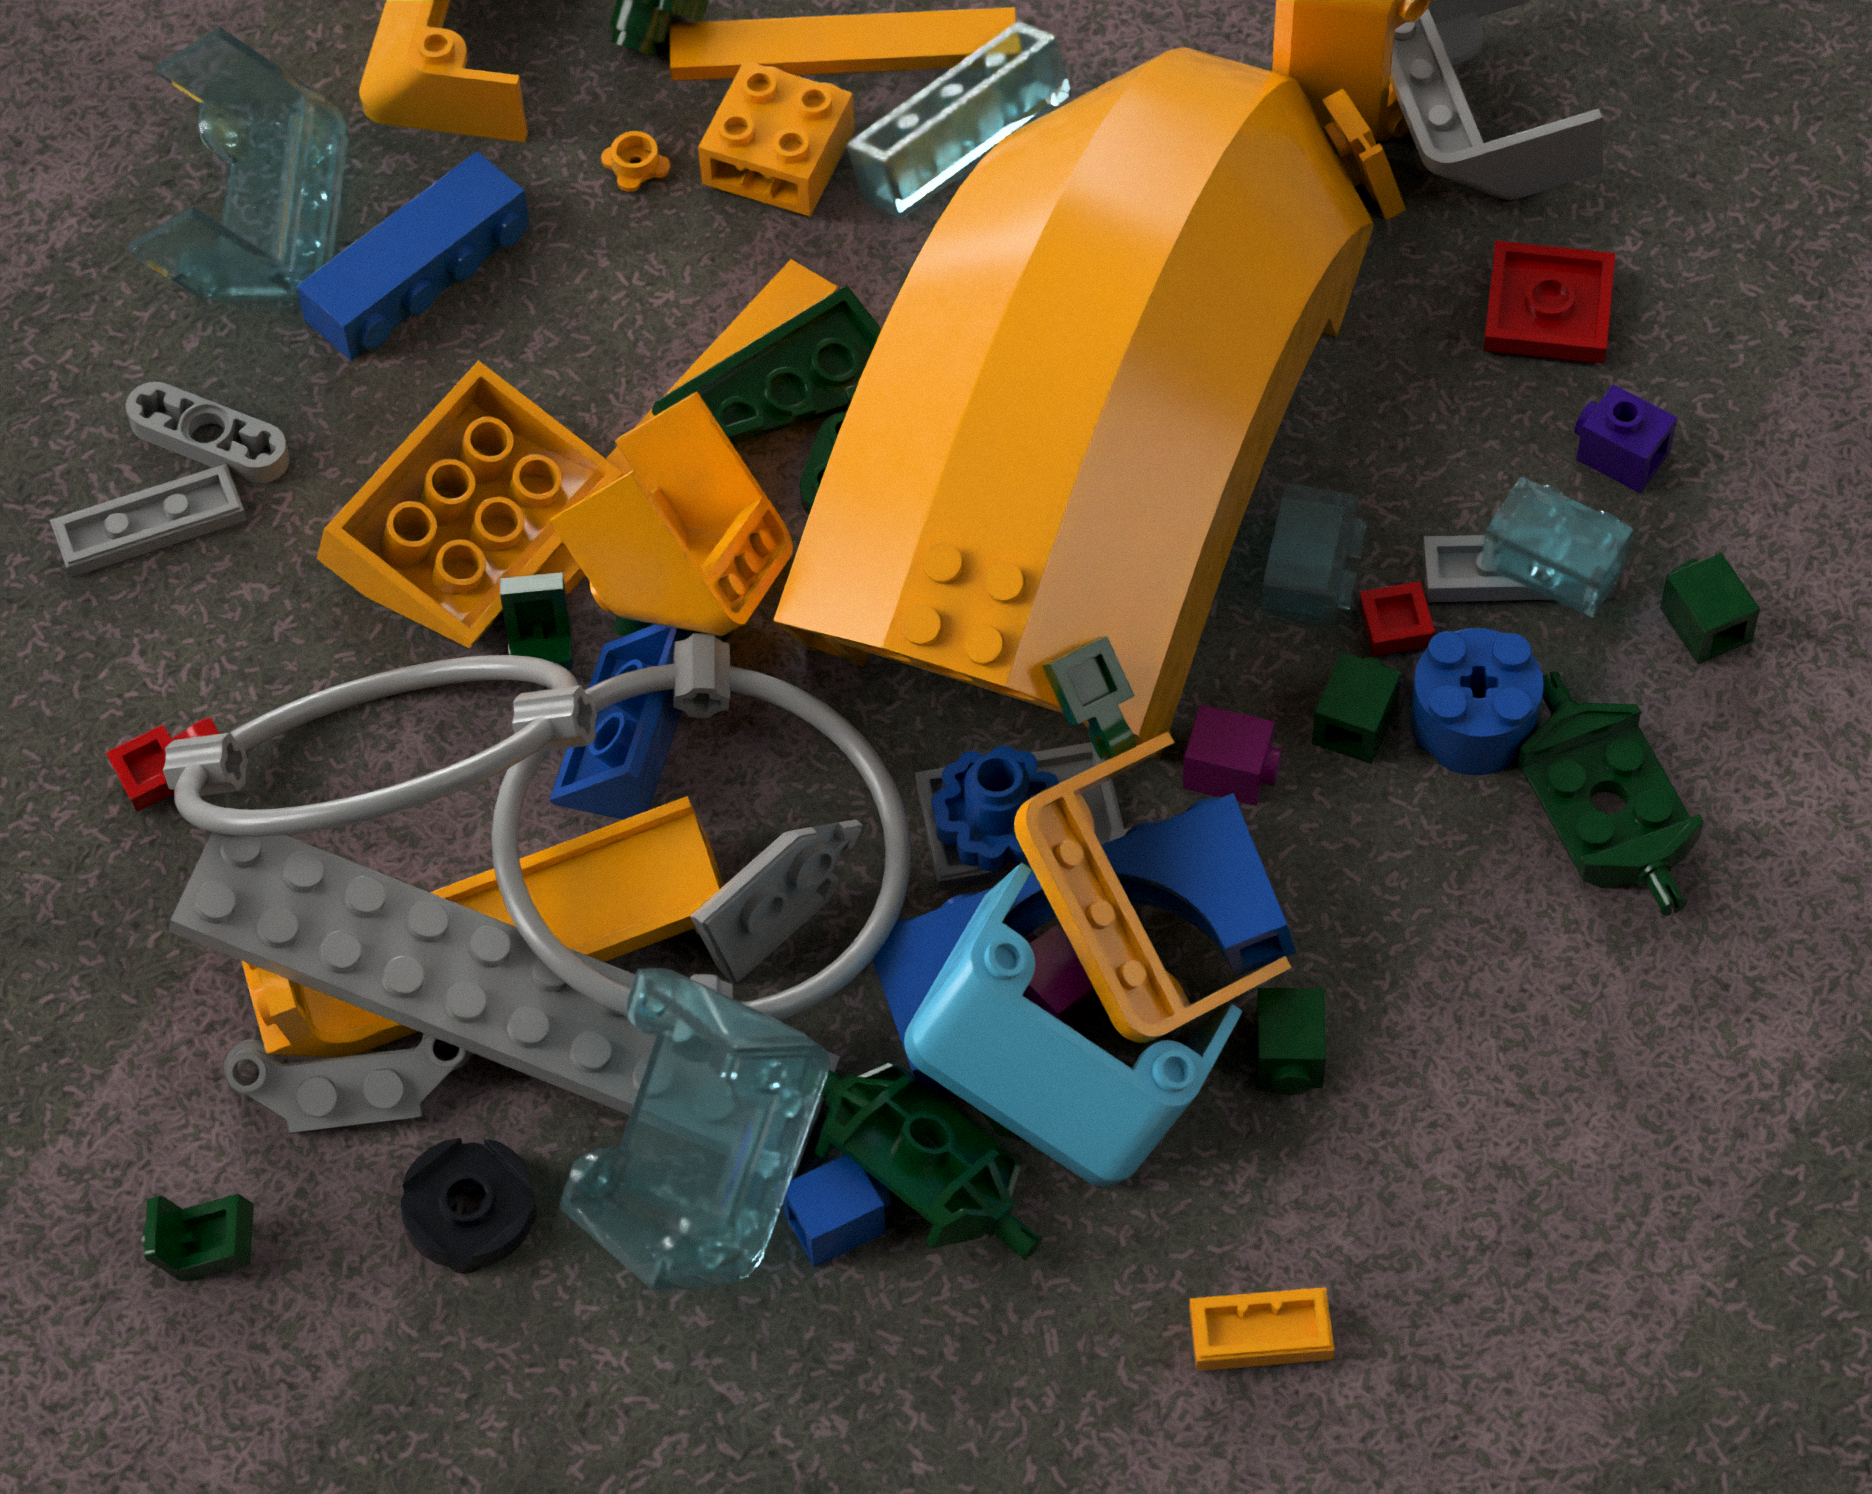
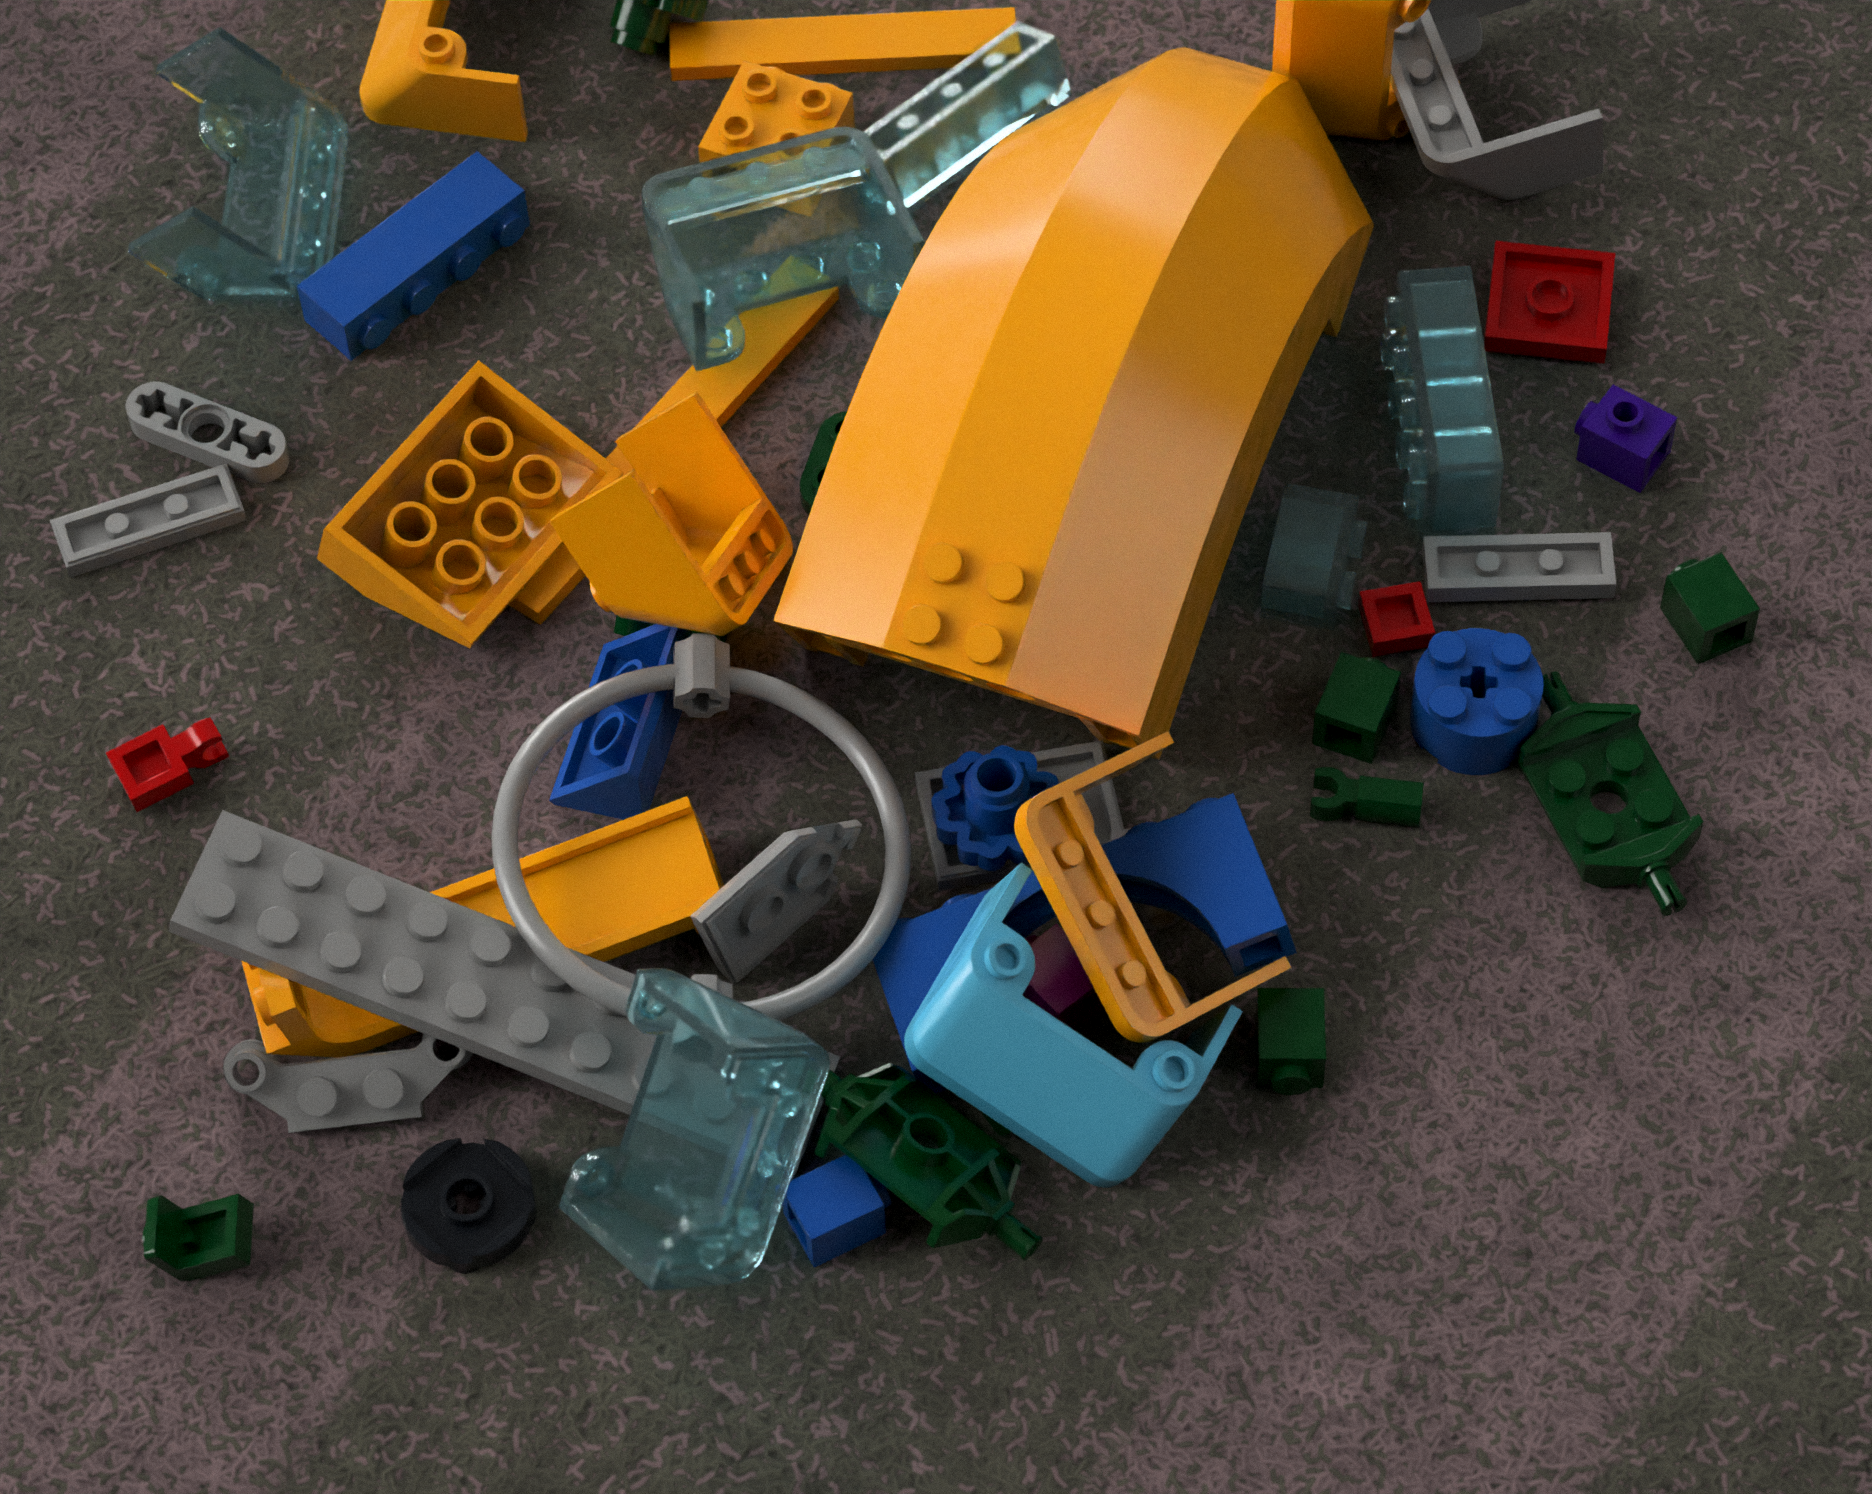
light grey piece [163,655,597,836] -> none
dark green bracket [500,572,573,670] -> none
light orange plate [601,131,670,192] -> none
dark green wing [652,285,882,445] -> none
dark green plate [1042,636,1137,759] -> none
magenta brick [1182,704,1283,806] -> none
light orange plate [1189,1287,1335,1371] -> none
light orange plate [1322,88,1406,220] -> none
clear light blue brick [1481,476,1634,618] -> none
none -> clear light blue windscreen [642,127,925,371]
none -> dark green bar [1310,767,1424,827]
none -> clear light blue brick [1381,266,1504,542]

